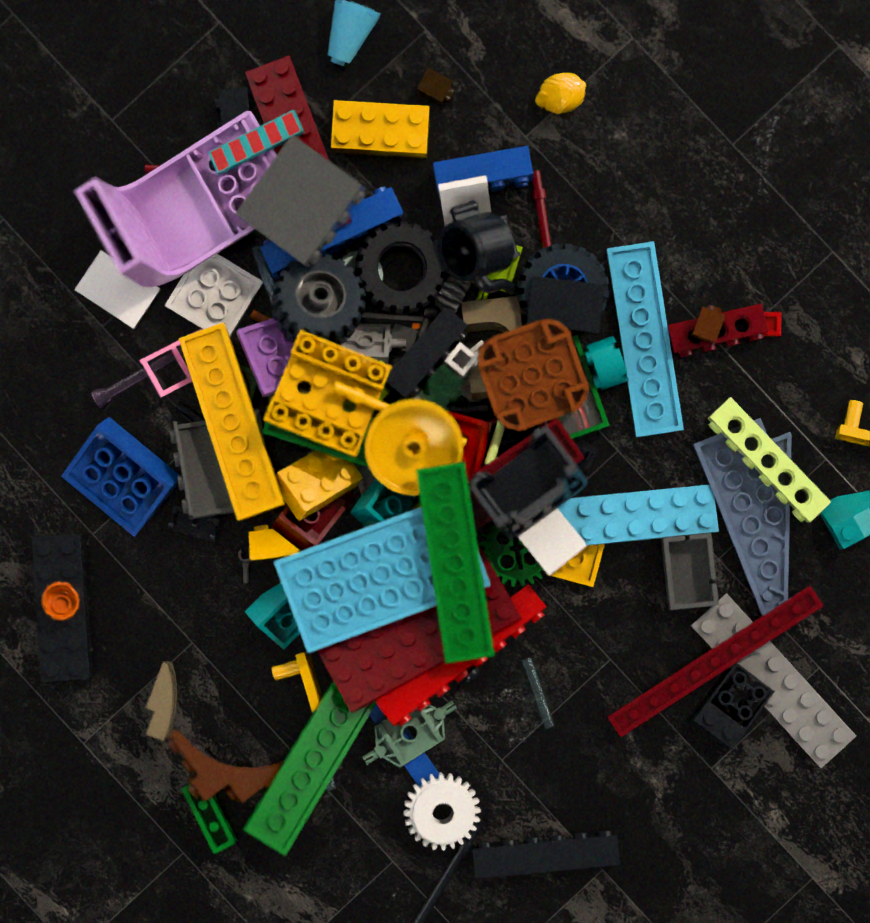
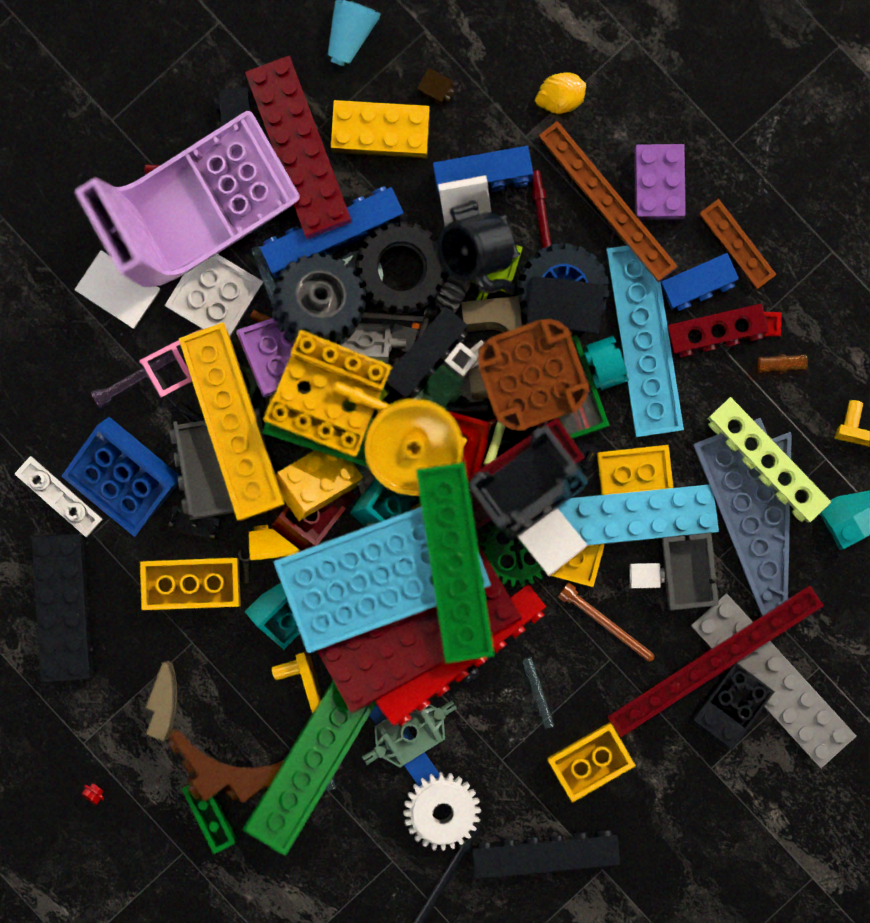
orange hair [42,582,79,620] -> none
tile [208,110,305,175] -> none
dark grey panel [235,135,366,267] -> none
reddish brown brick [691,305,725,344] -> none
none -> white plate [15,456,103,537]
none -> red plate [81,783,104,805]
none -> yellow brick [140,558,241,610]
none -> dark orange plate [539,121,677,283]
none -> yellow brick [547,722,635,802]
none -> dark orange piece [557,582,655,662]
none -> yellow tile [597,445,673,495]
none -> white brick [629,563,665,588]
none -> medium lavender brick [634,144,685,220]
none -> blue brick [661,253,739,312]
none -> dark orange plate [699,199,777,290]
none -> clear orange pin [757,354,808,373]

